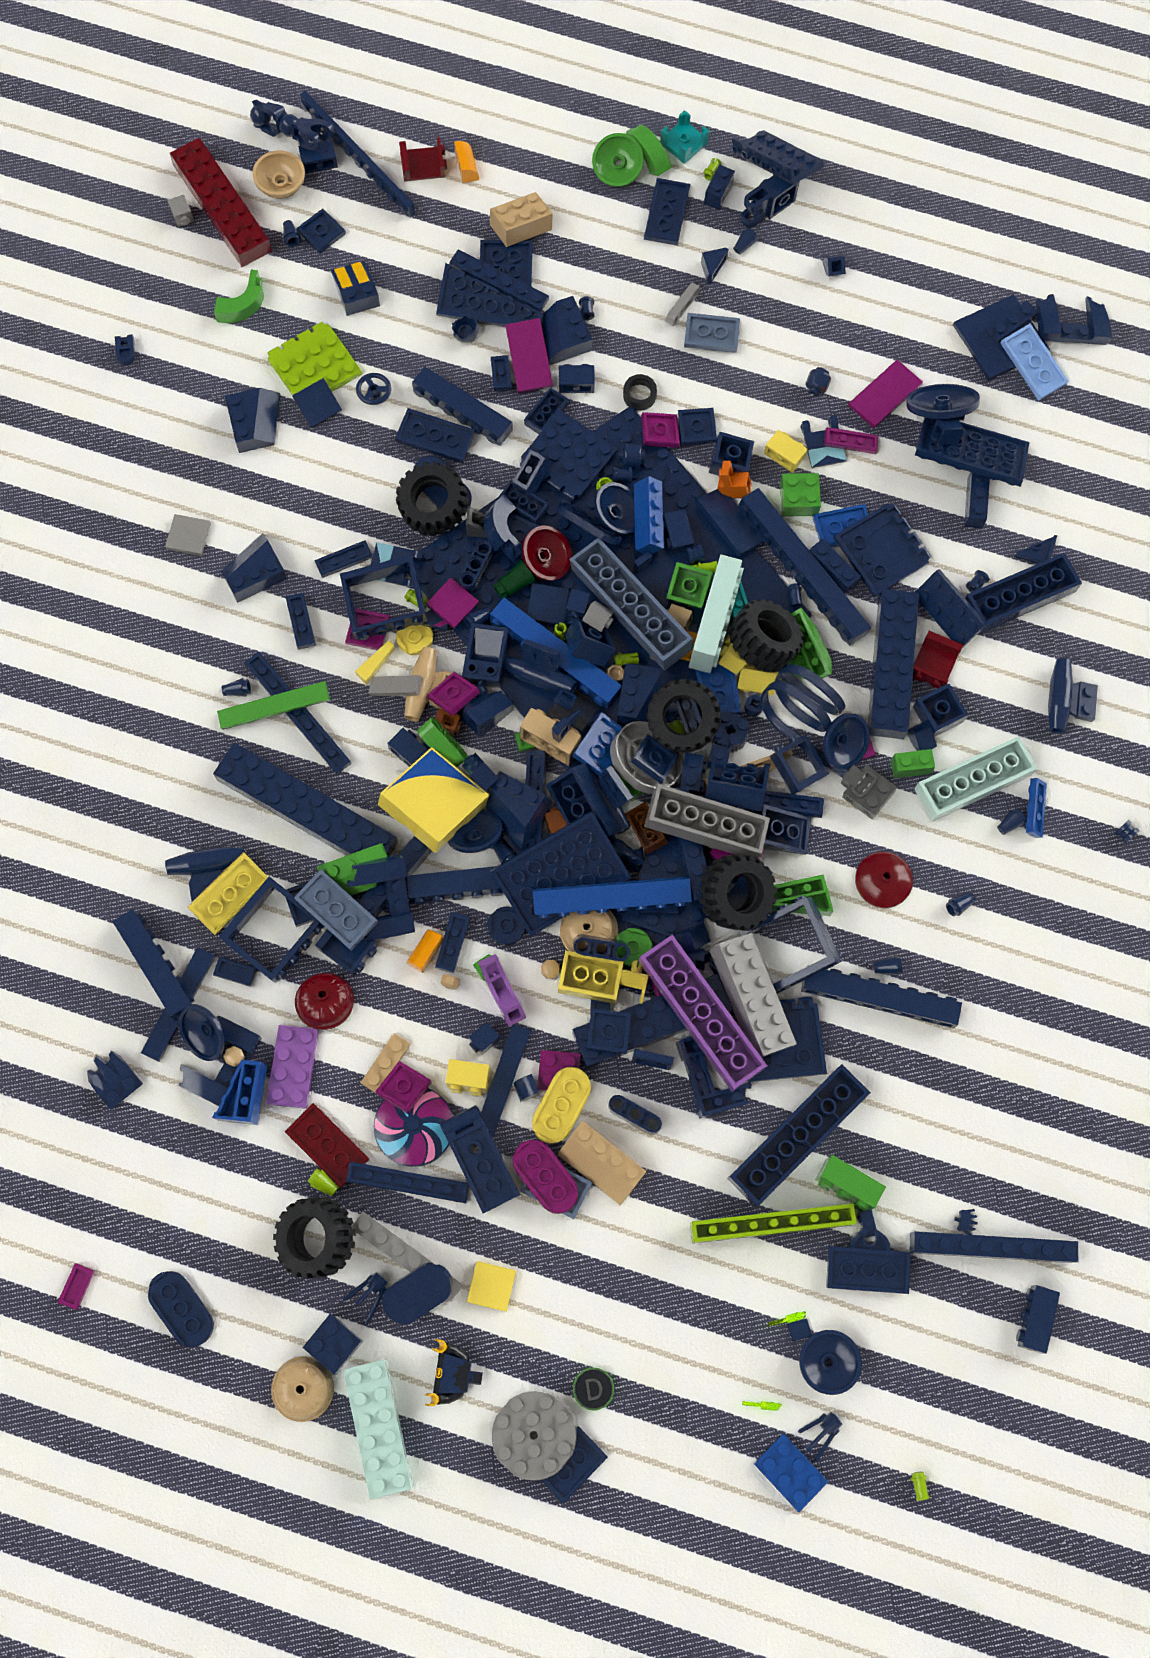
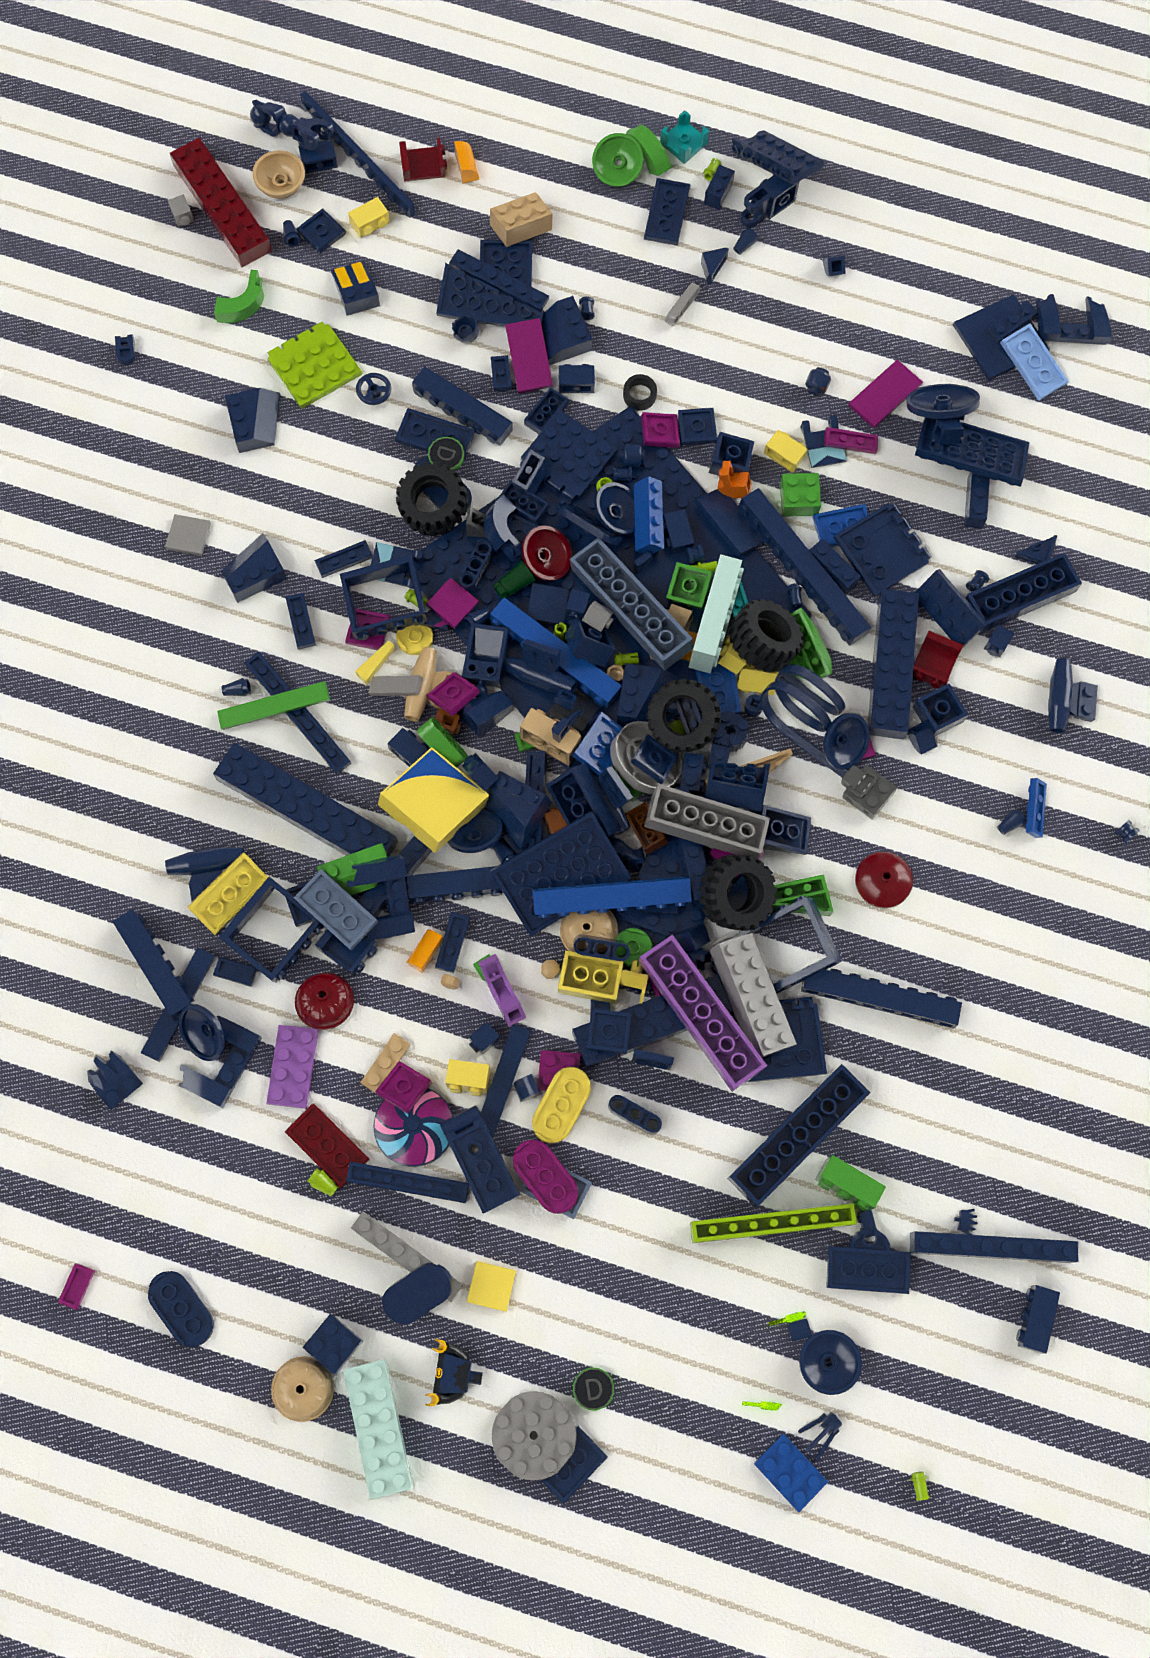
blue wedge [212,1060,267,1125] -> none
tan tile [224,1046,245,1067] -> none
black tyre [273,1198,356,1279] -> none
dark blue tile [292,378,342,428] -> none
dark blue plant [343,1272,388,1326] -> none
dark blue tile [487,906,526,945] -> none
tan slope [557,1121,646,1206] -> none
dark blue wedge [676,1036,752,1119] -> none
sand blue plate [684,313,740,353] -> none
dark blue plate [763,790,824,818] -> none
dark blue window [770,735,829,794] -> none
dark blue cone [873,956,903,975] -> none
bright green brick [890,749,935,778] -> none
light aqua brick [914,736,1037,822] -> none
dark blue cone [946,892,976,917] -> none
none -> light yellow brick [348,197,390,238]
none -> black tile [428,437,464,470]
none -> dark blue brick [984,625,1014,658]

